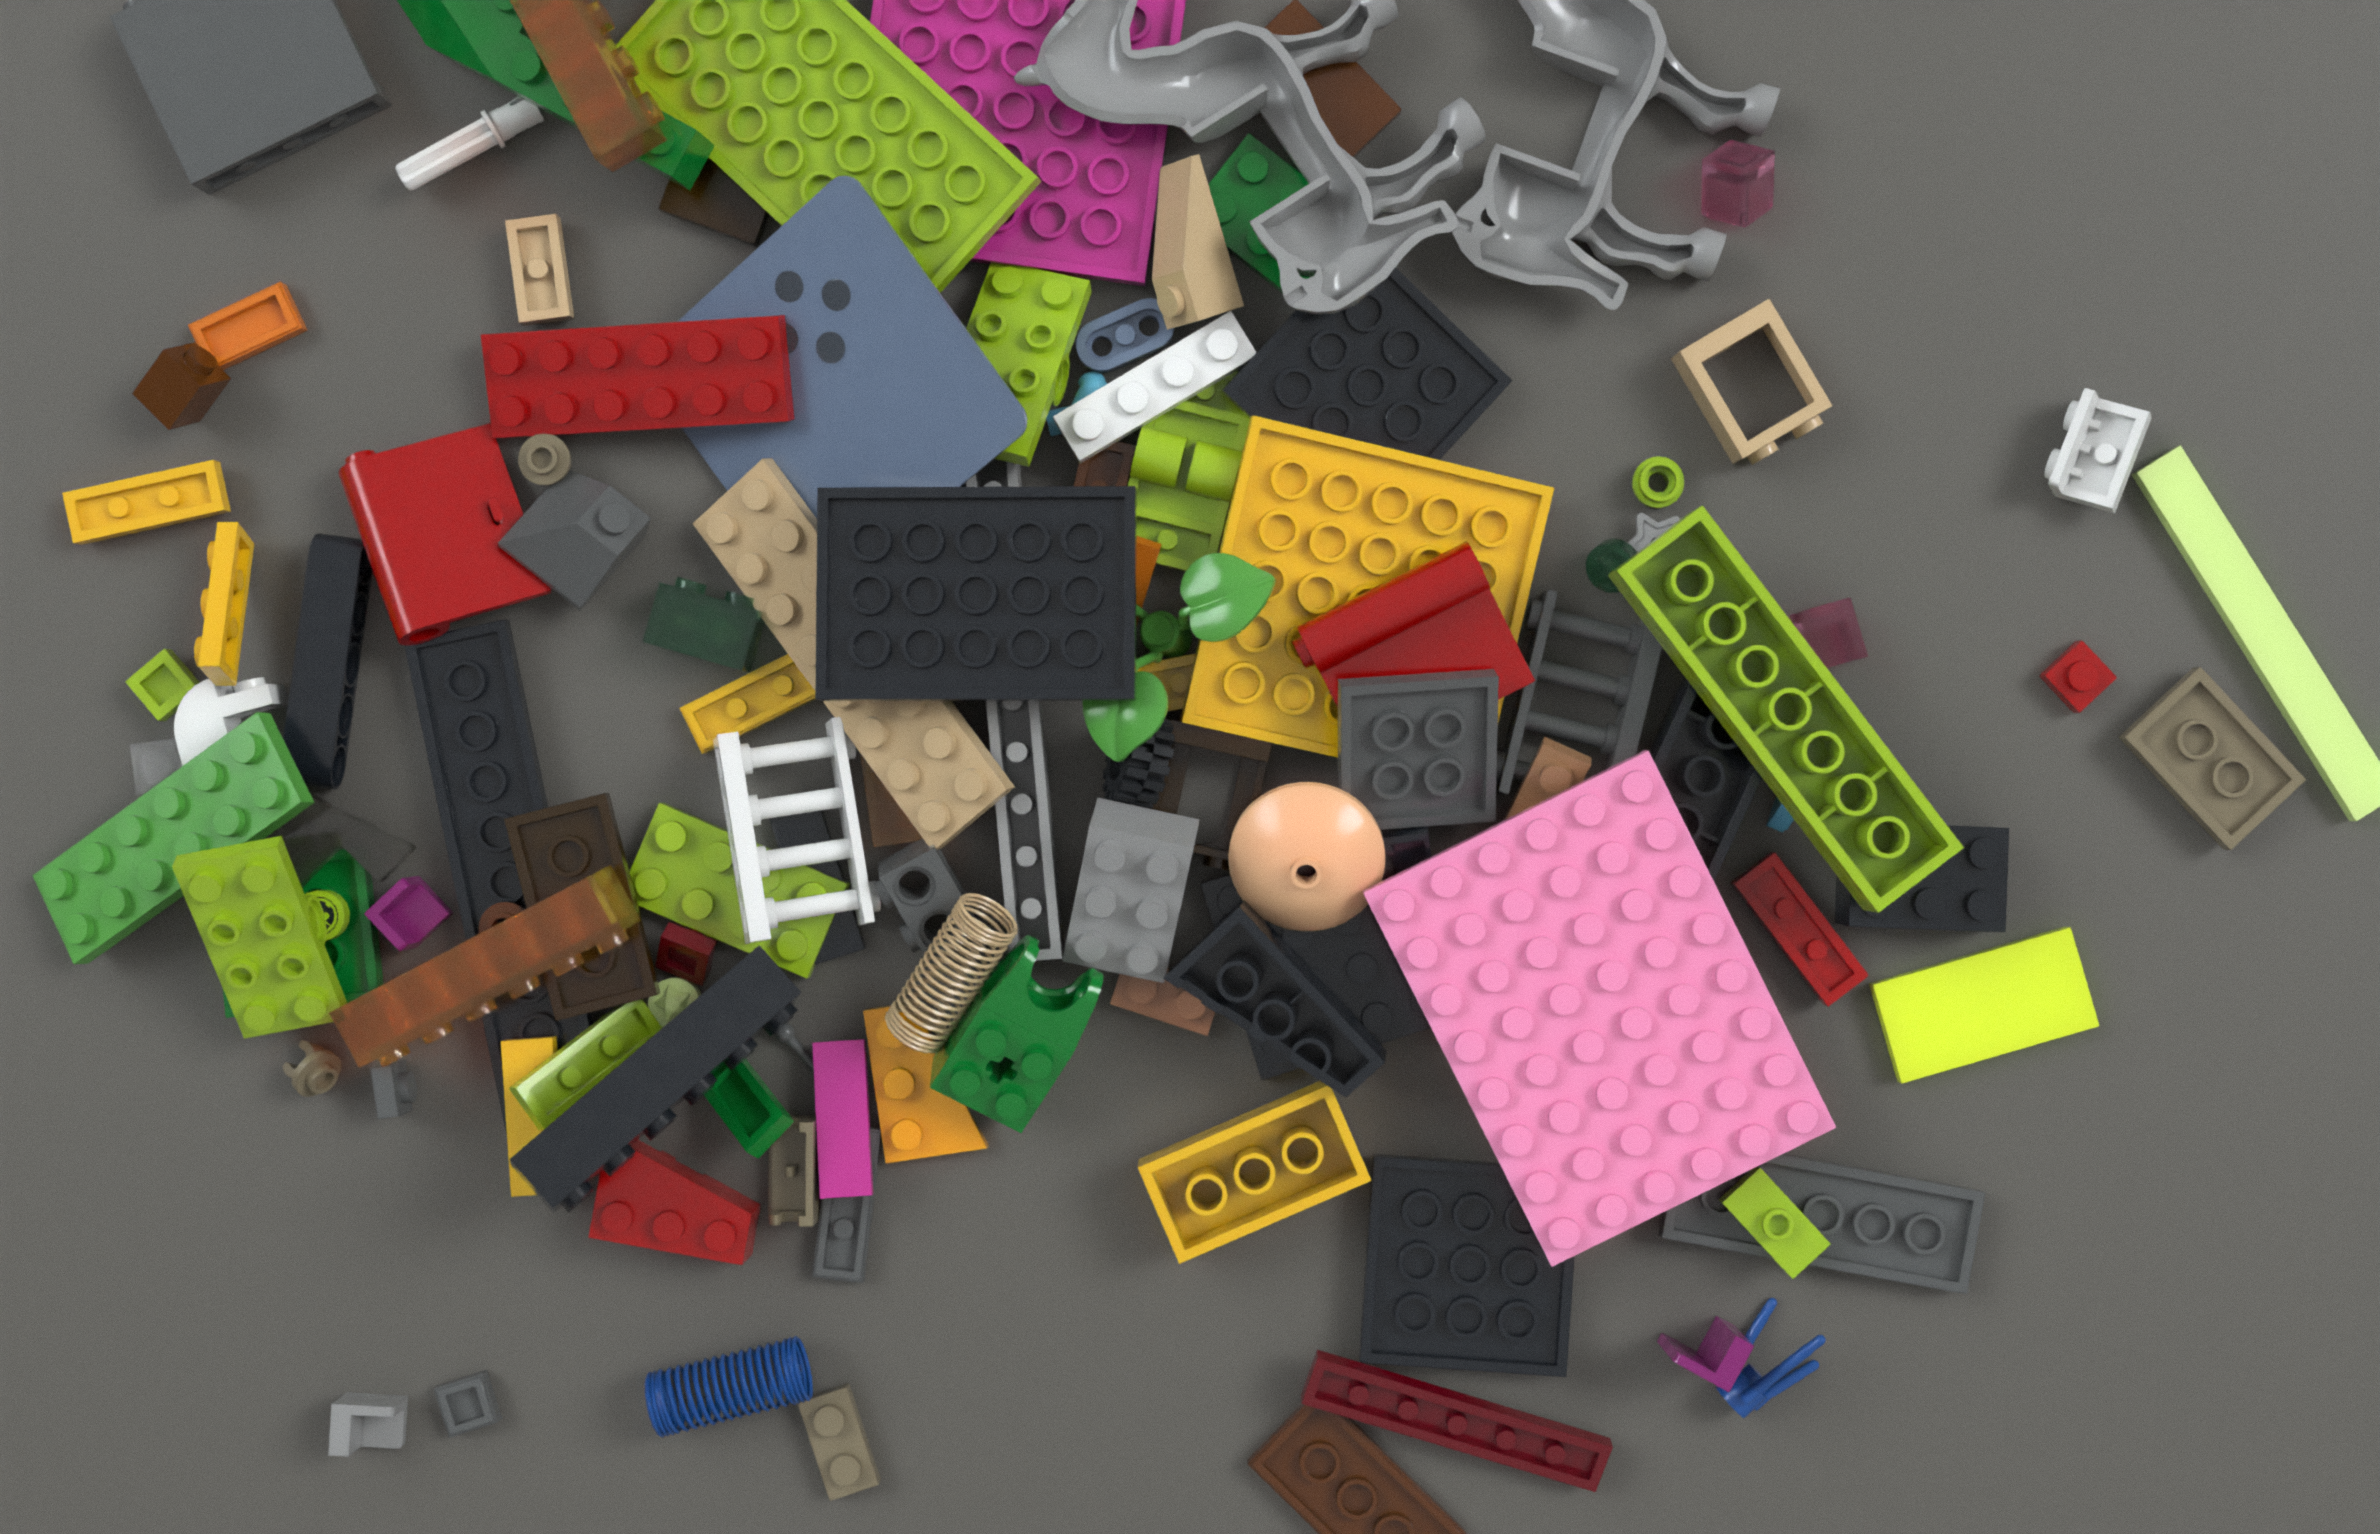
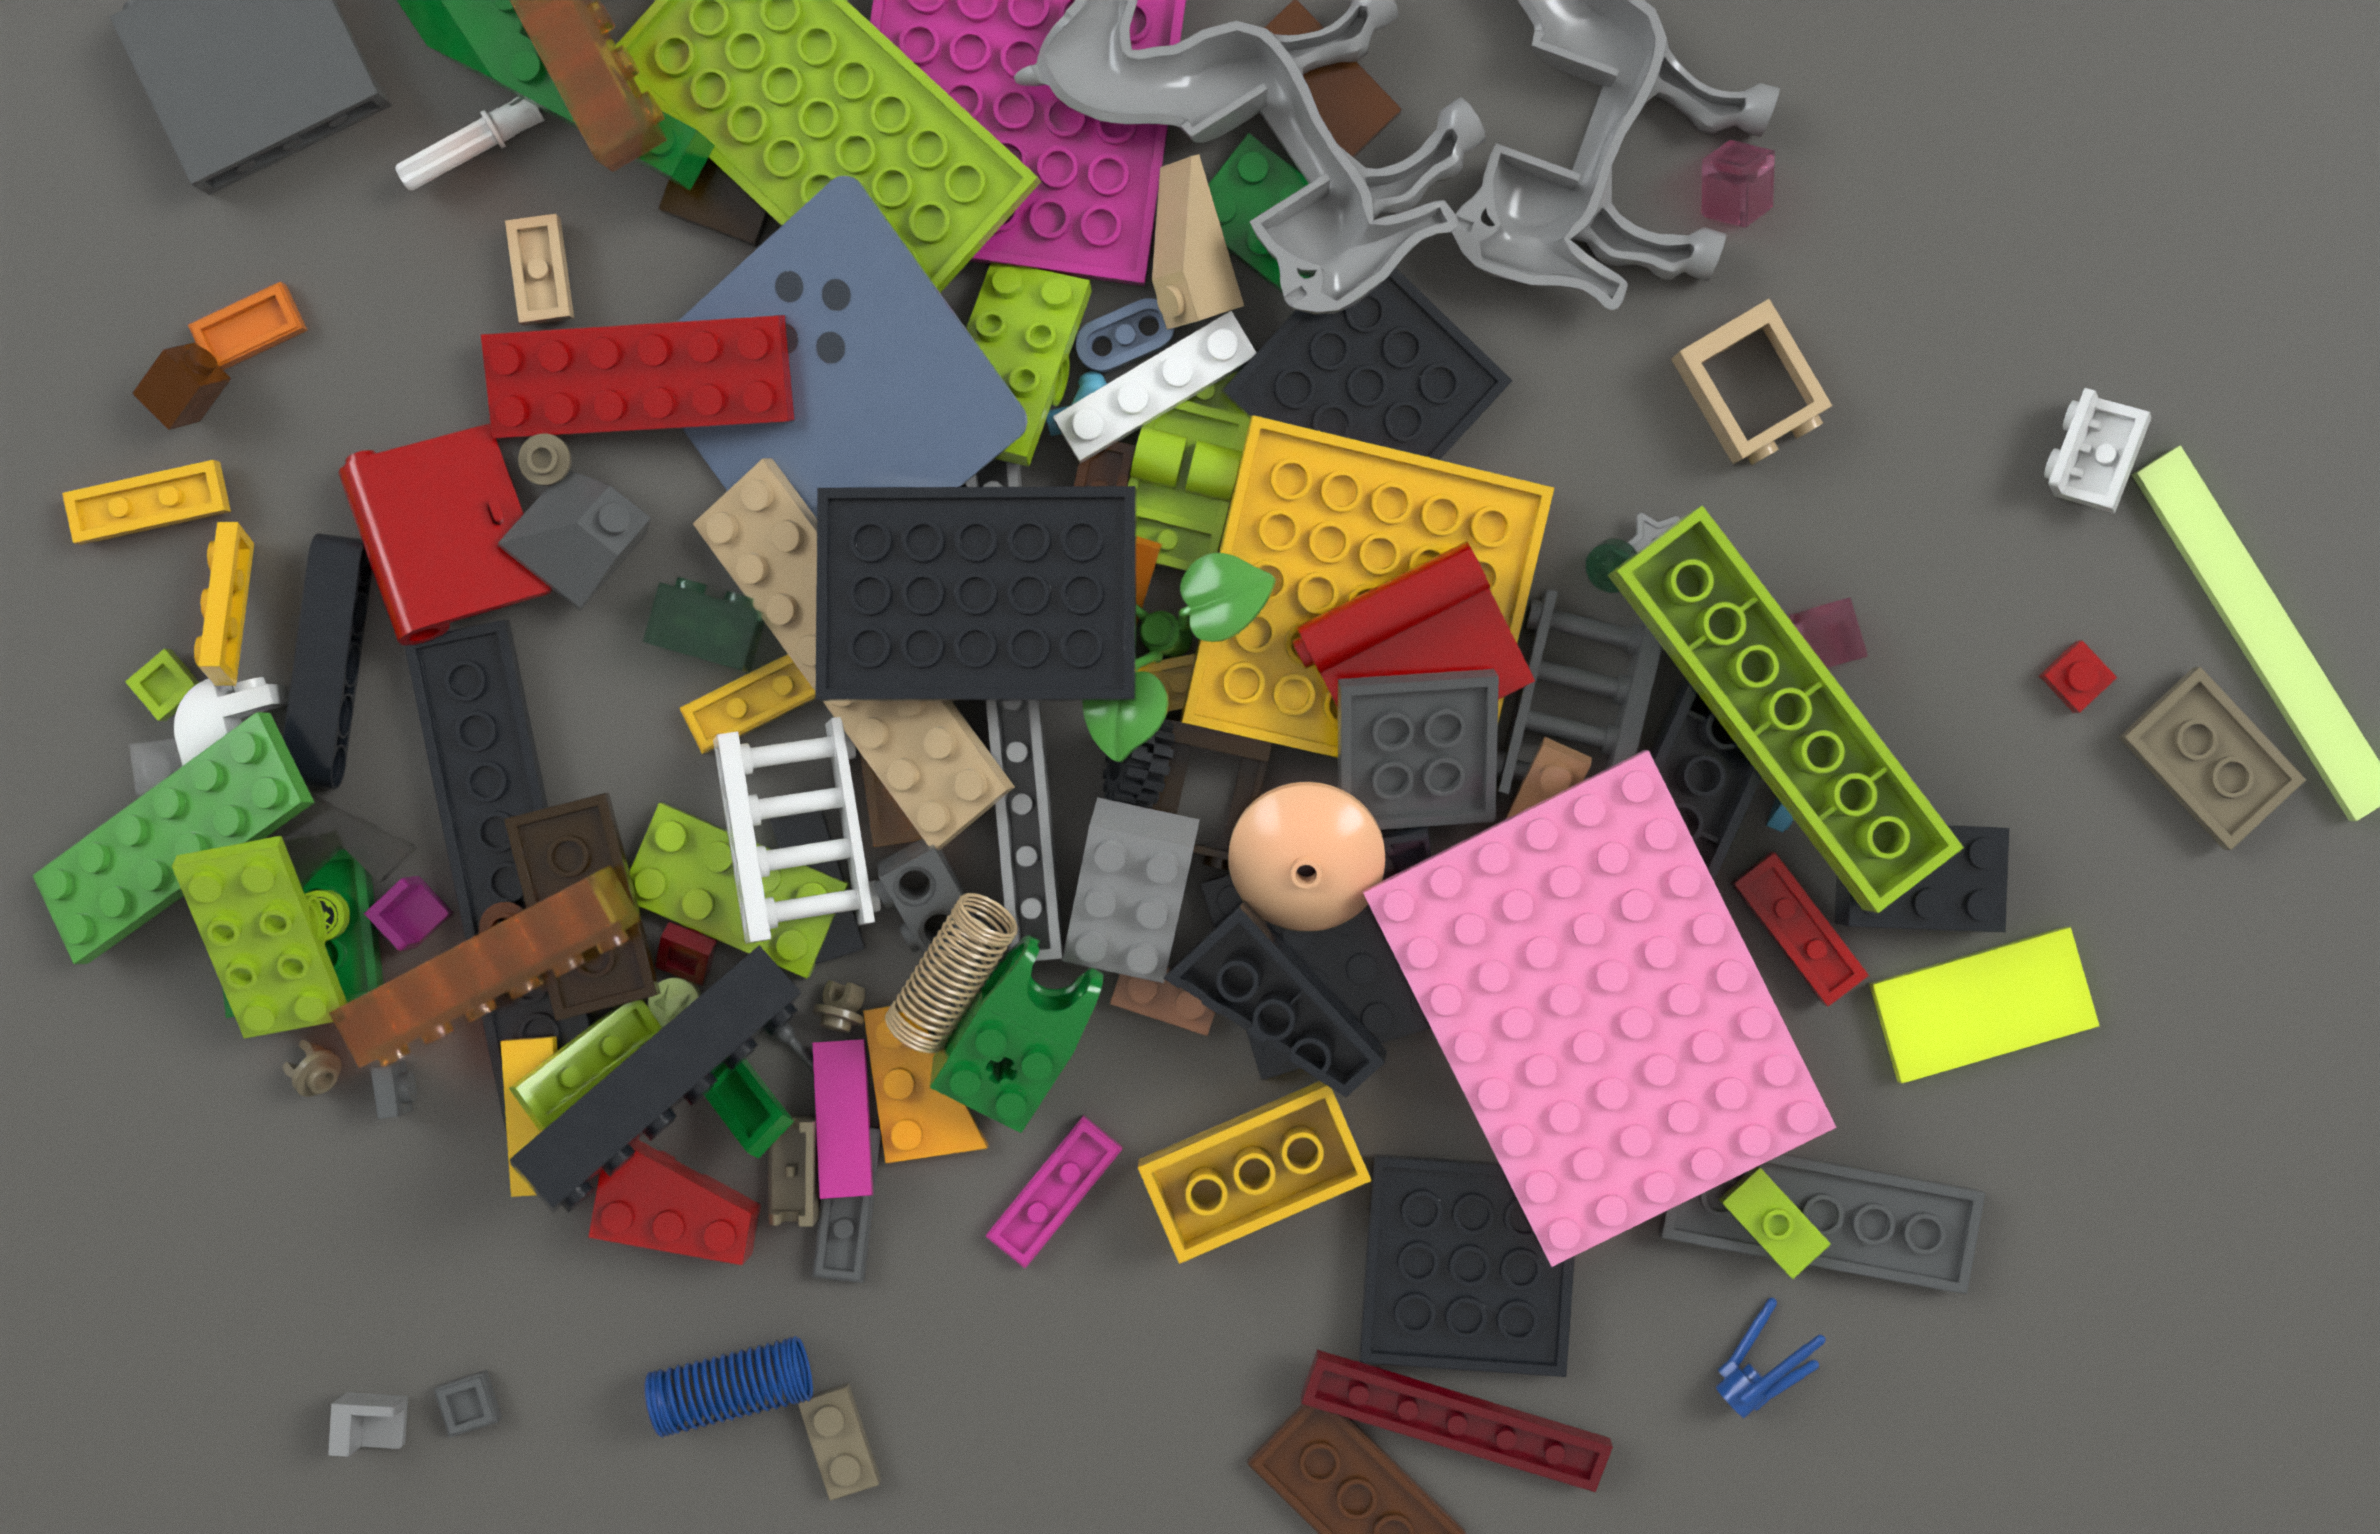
lime plate [1632,456,1684,508] -> none
magenta panel [1657,1315,1754,1392] -> none
none -> dark tan plate [812,980,865,1033]
none -> dark pink tile [985,1115,1123,1268]

